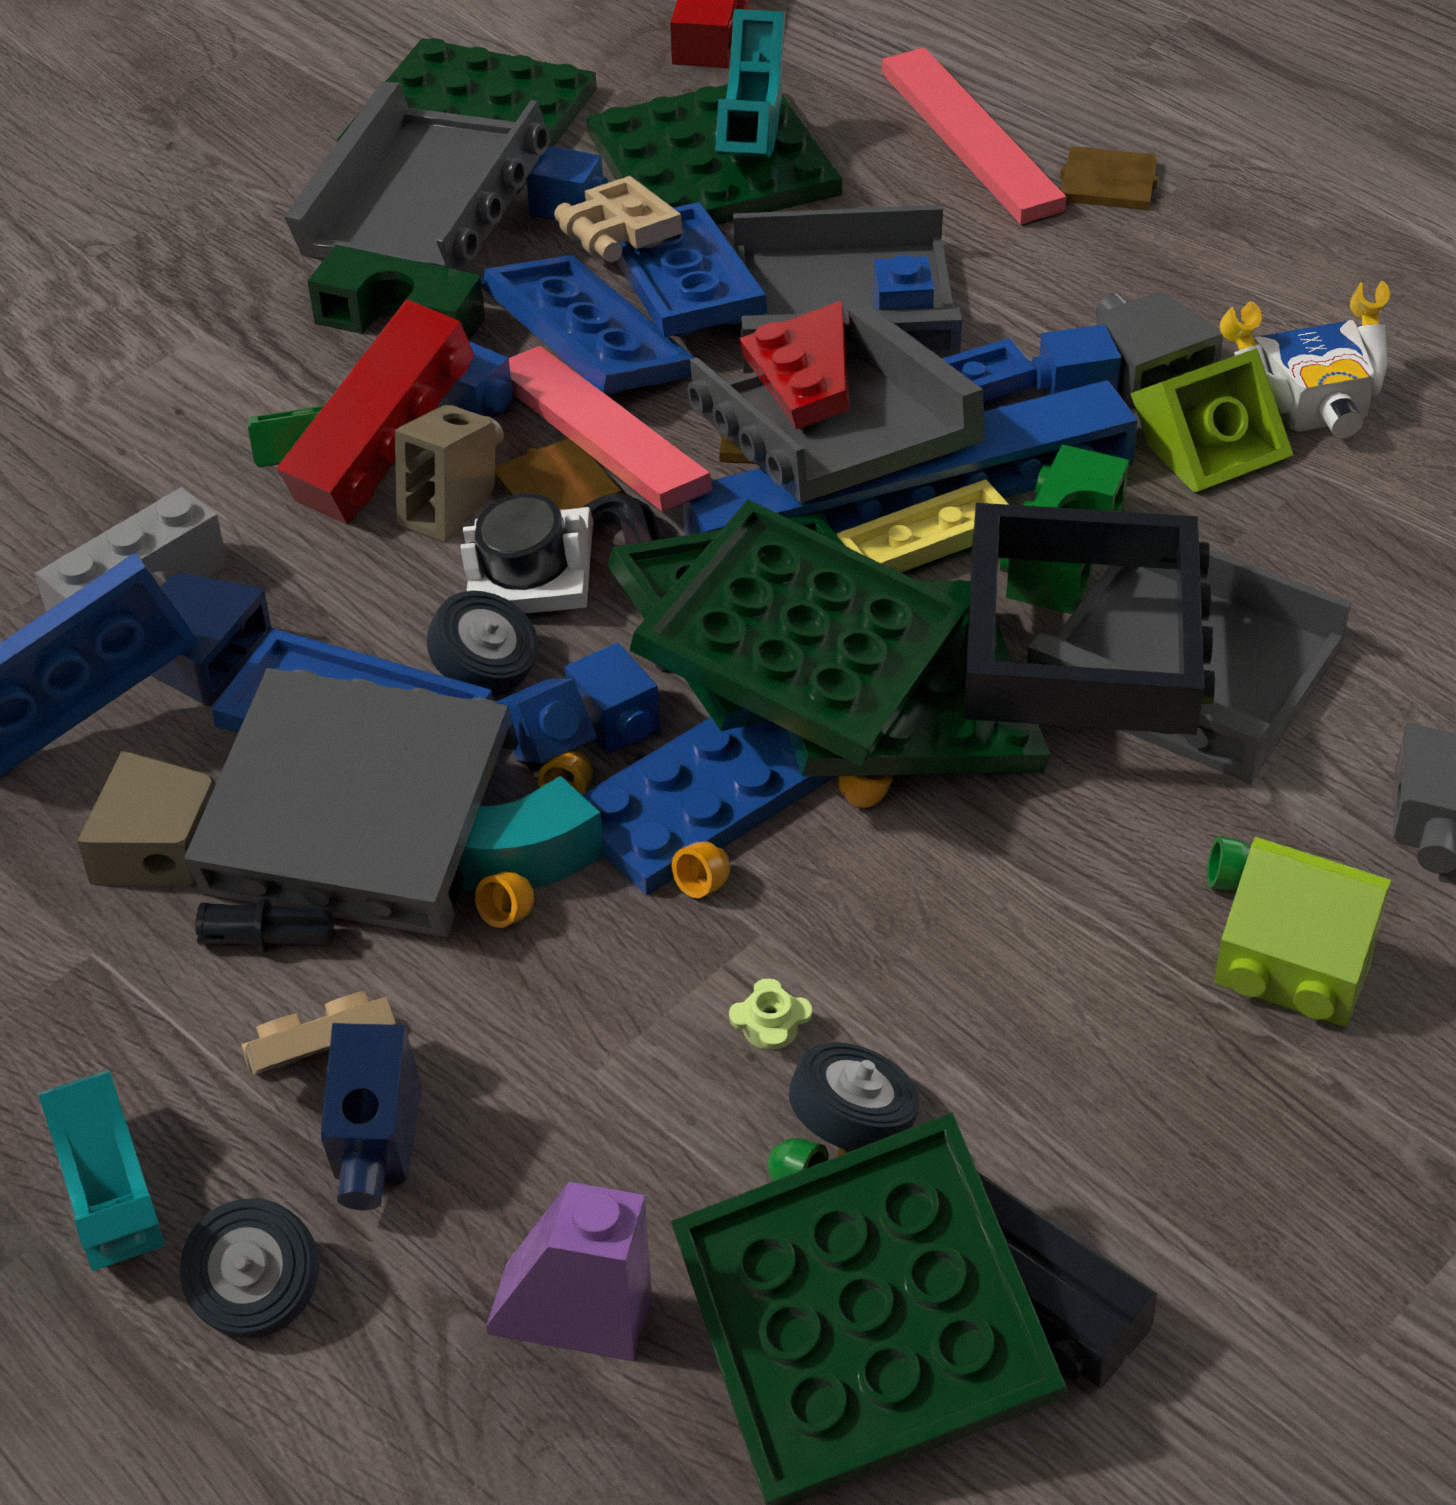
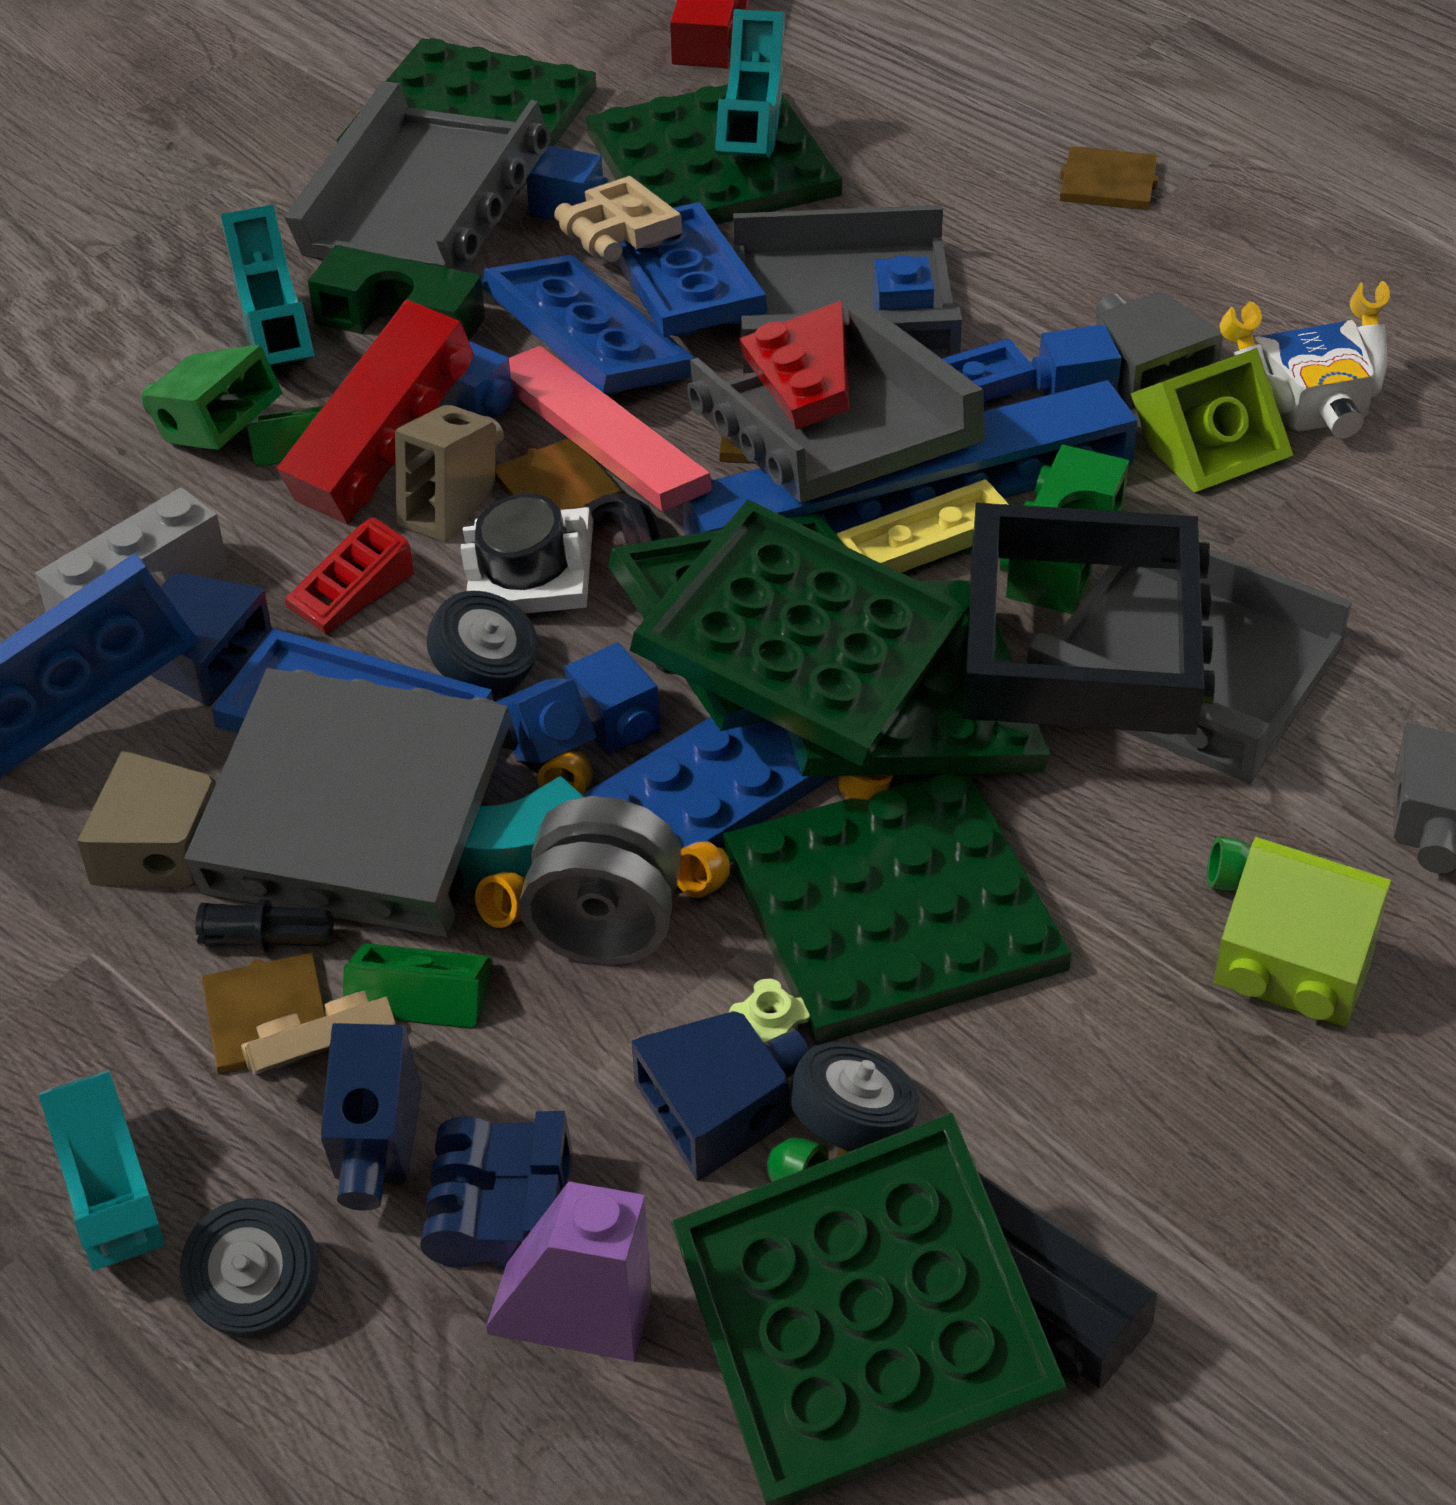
coral tile [882,47,1066,225] -> none
none -> green torso [142,345,283,449]
none -> pearl gold piece [201,952,328,1075]
none -> teal arch [220,204,314,366]
none -> red slope [285,517,414,634]
none -> green slope [343,943,493,1028]
none -> dark blue legs [420,1111,573,1270]
none -> flat silver wheel [519,796,682,966]
none -> dark blue torso [631,1011,809,1181]
none -> dark green plate [723,774,1072,1045]

